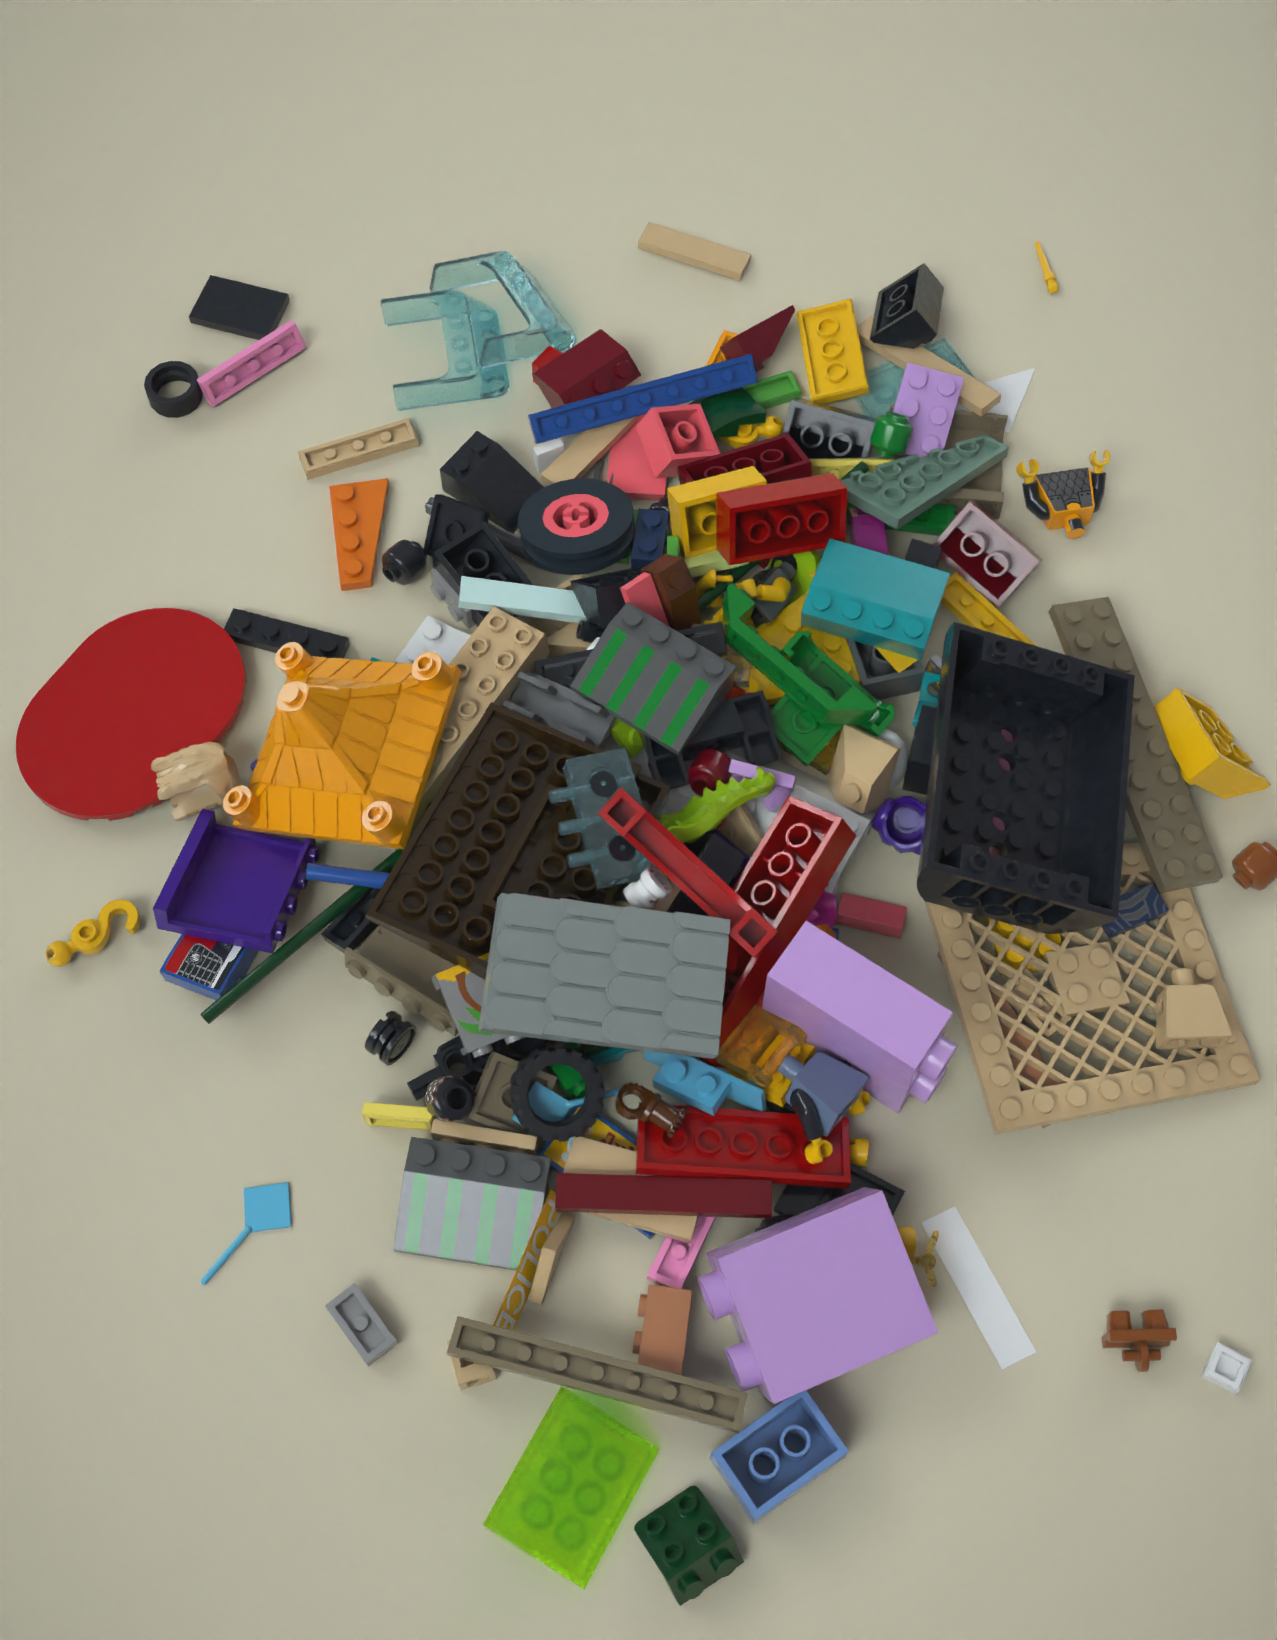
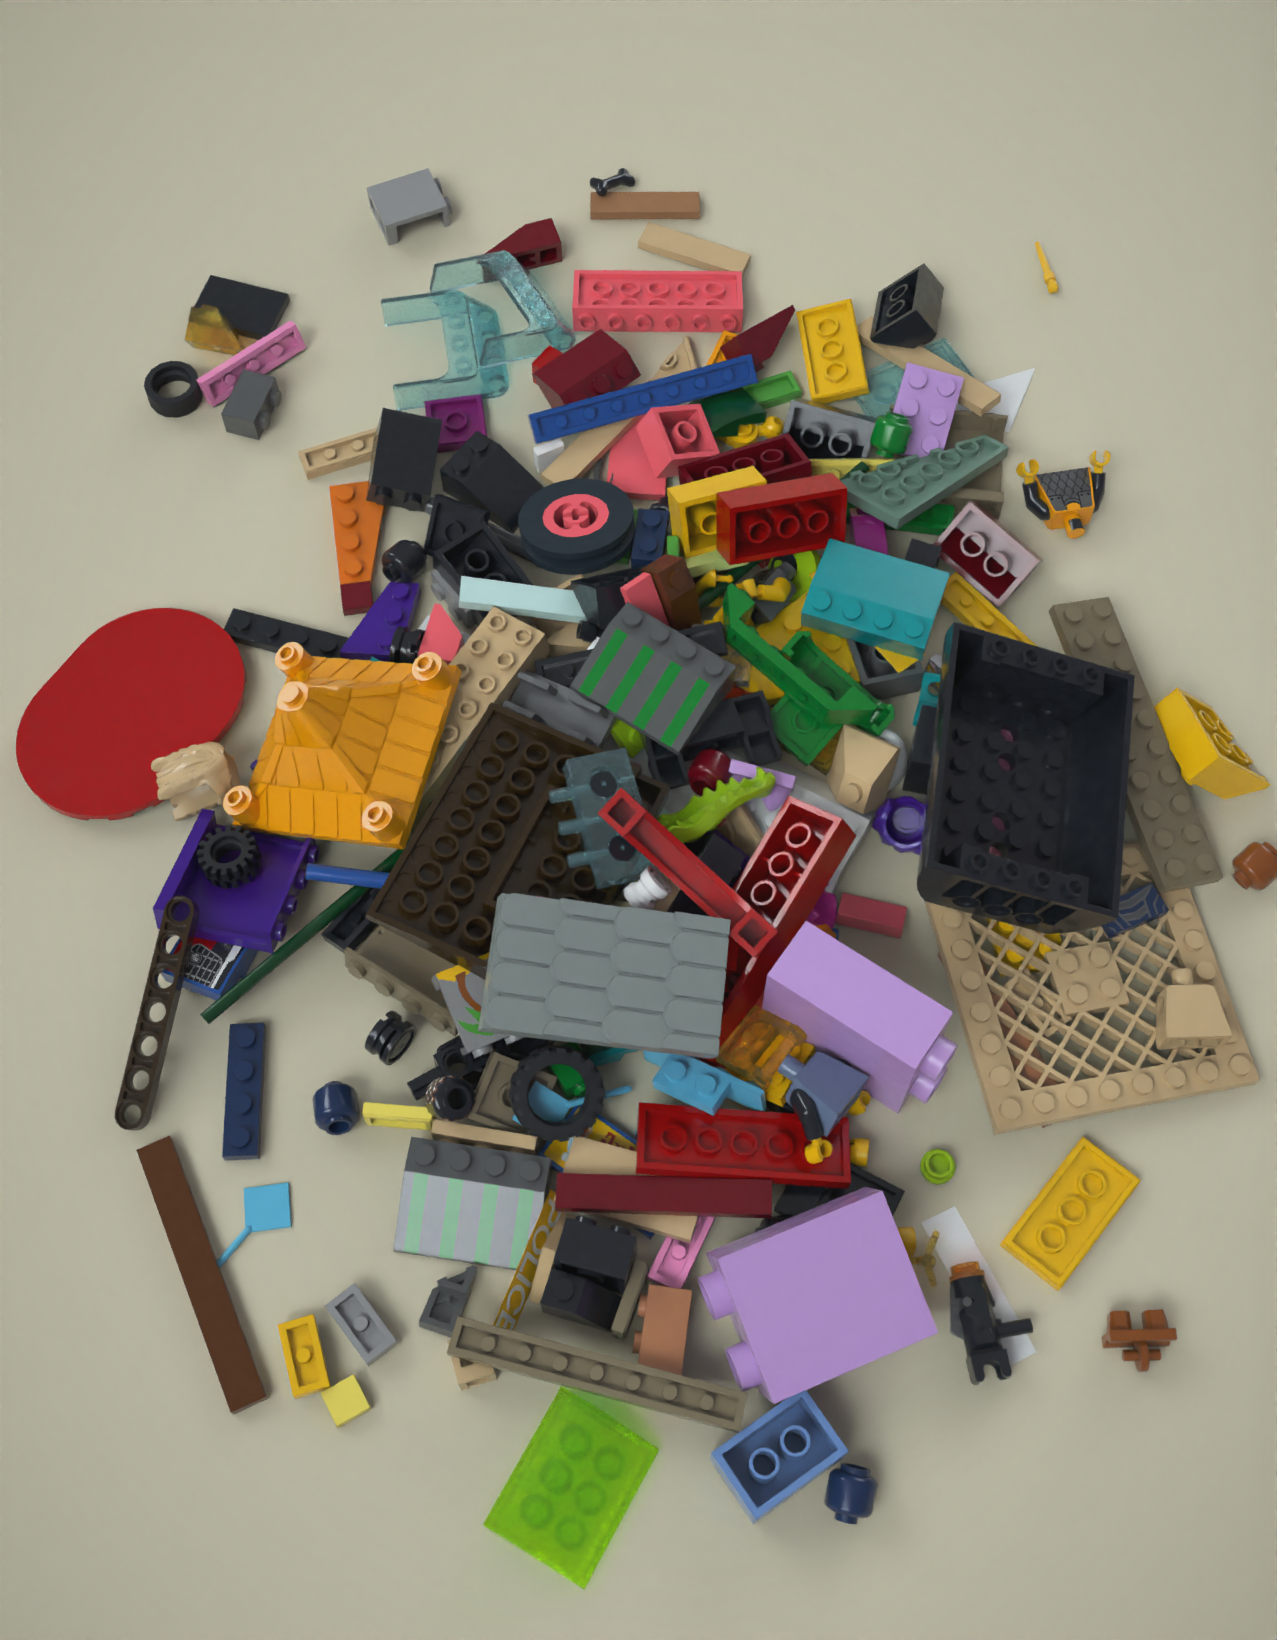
yellow piece [46,900,141,967] -> none
reddish brown connector [615,1082,688,1139] -> none
dark green bracket [634,1486,744,1606] -> none
white tile [1201,1342,1252,1395] -> none
none -> dark brown beam [115,896,200,1131]
none -> reddish brown tile [136,1136,268,1415]
none -> clear yellow slope [185,305,246,355]
none -> black tyre [197,825,262,889]
none -> dark grey brick [221,369,282,440]
none -> dark blue plate [222,1023,266,1161]
none -> yellow plate [277,1314,331,1399]
none -> dark blue head [313,1081,360,1135]
none -> light yellow tile [320,1374,371,1428]
none -> dark purple wing [339,582,421,662]
none -> dark red tile [340,581,374,616]
none -> black slope [366,408,442,512]
none -> light grey panel [367,168,452,246]
none -> black wheel [390,626,425,664]
none -> coral slope [417,603,464,665]
none -> dark grey slope [419,1265,478,1338]
none -> magenta tile [424,394,488,453]
none -> dark red slope [479,218,562,281]
none -> black slope [540,1268,622,1333]
none -> black brick [554,1216,637,1295]
none -> coral bracket [572,270,743,332]
none -> black piece [589,168,635,197]
none -> medium nougat tile [590,192,700,220]
none -> dark tan tile [611,1260,649,1341]
none -> tan tile [647,336,697,382]
none -> dark blue head [824,1463,878,1524]
none -> lime plate [920,1149,956,1185]
none -> black piece [949,1261,1033,1385]
none -> yellow tile [1000,1136,1141,1291]

